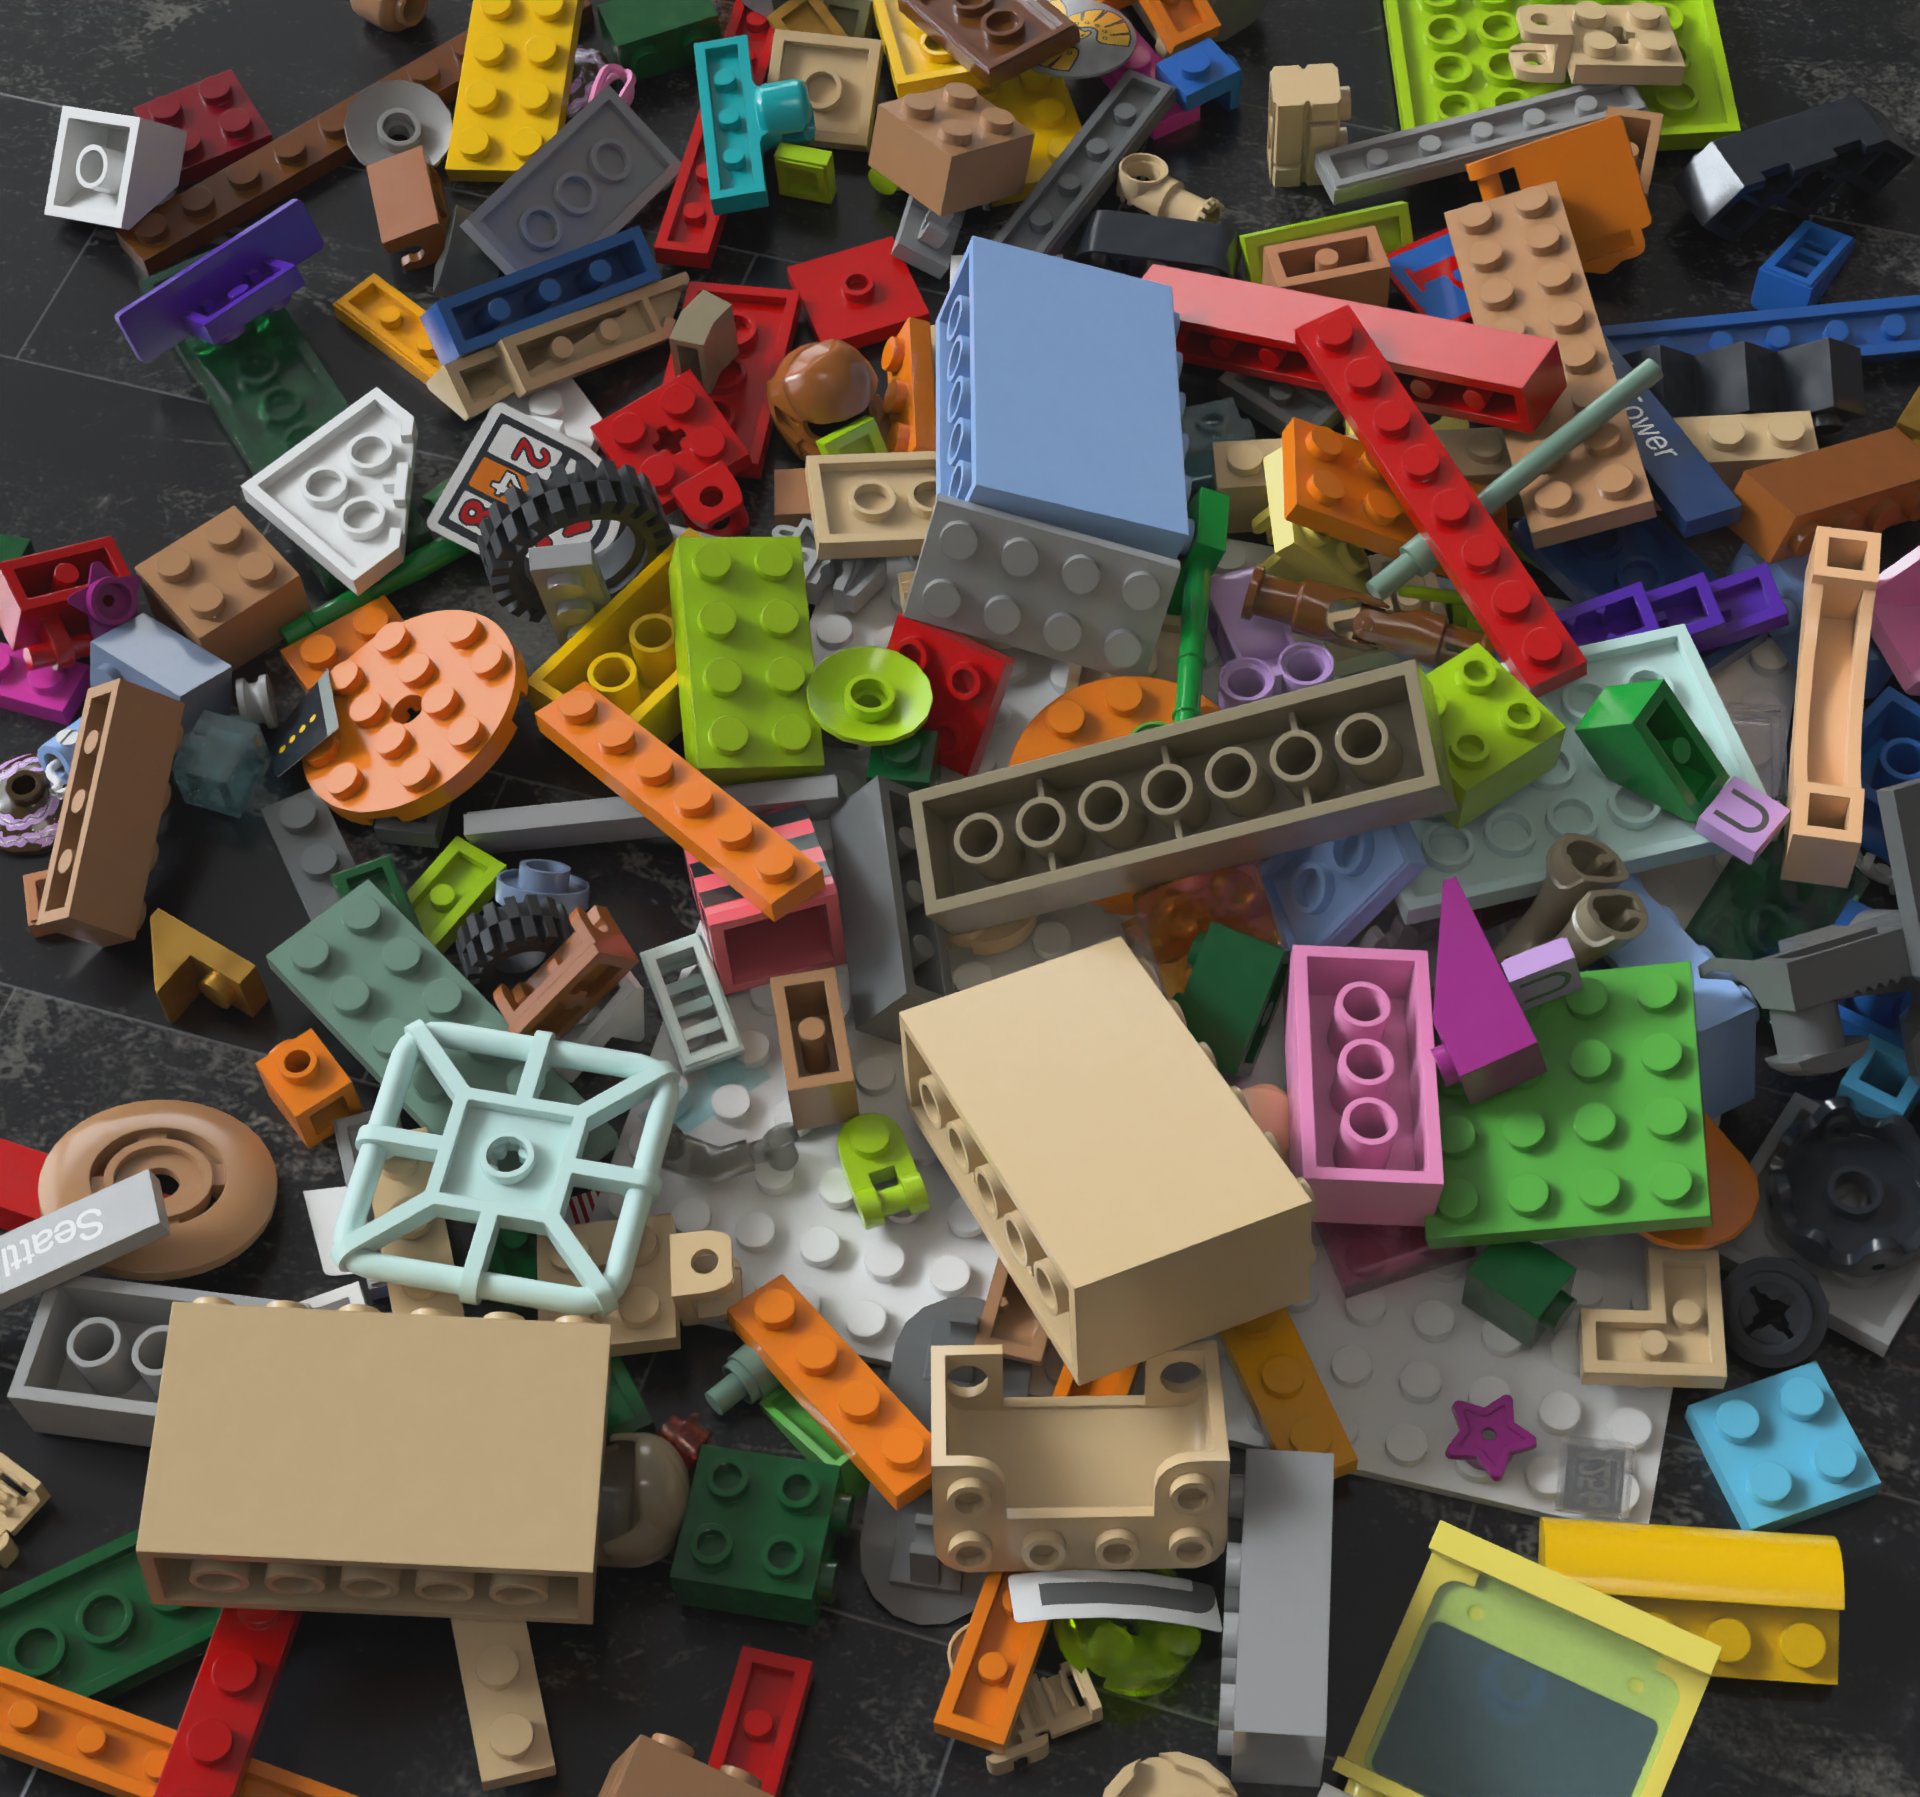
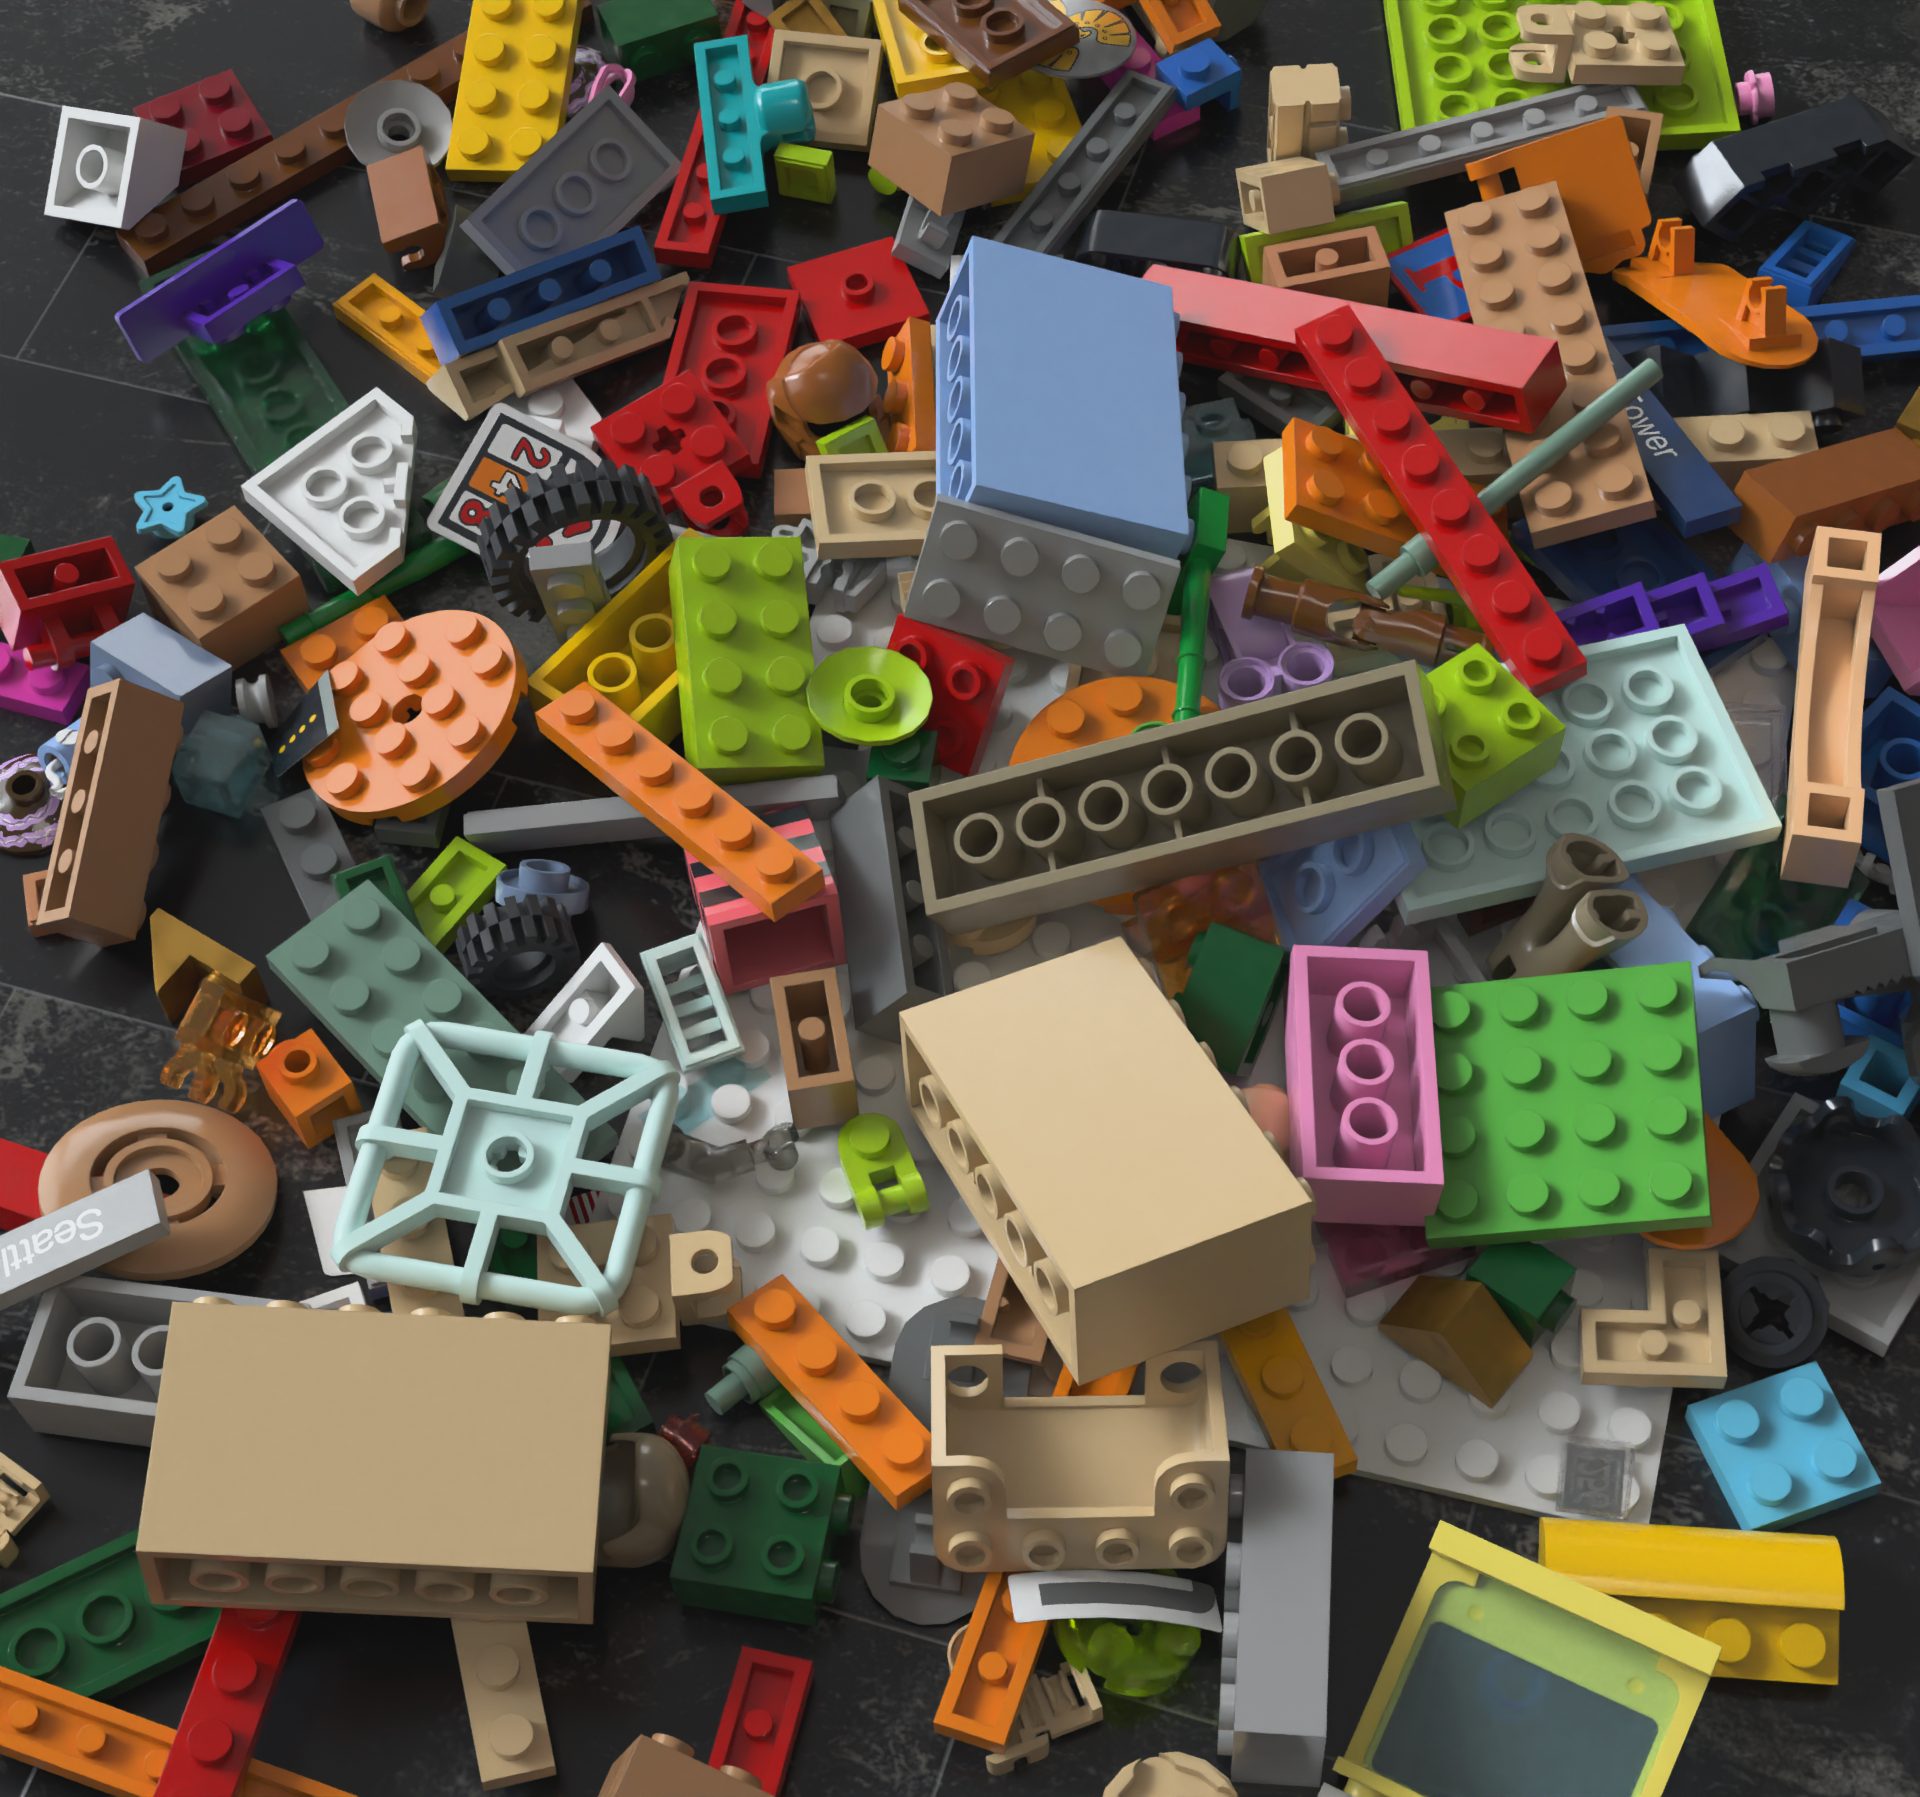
magenta plate [67,561,142,639] -> none
dark orange hinge [493,905,639,1040] -> none
dark tan piece [669,289,739,394] -> none
tan connector [1116,153,1224,224] -> none
magenta slope [1430,876,1547,1105] -> none
magenta plate [1445,1395,1537,1482] -> none
lavender tile [1501,937,1584,1011] -> none
green slope [1574,679,1730,822] -> none
lavender tile [1694,776,1791,865] -> none
none -> medium azure plate [134,476,209,538]
none -> clear orange plate [160,978,282,1114]
none -> tan brick [1235,156,1340,235]
none -> pearl gold slope [1378,1275,1534,1409]
none -> orange piece [1612,217,1818,369]
none -> bright pink plate [1734,70,1775,125]

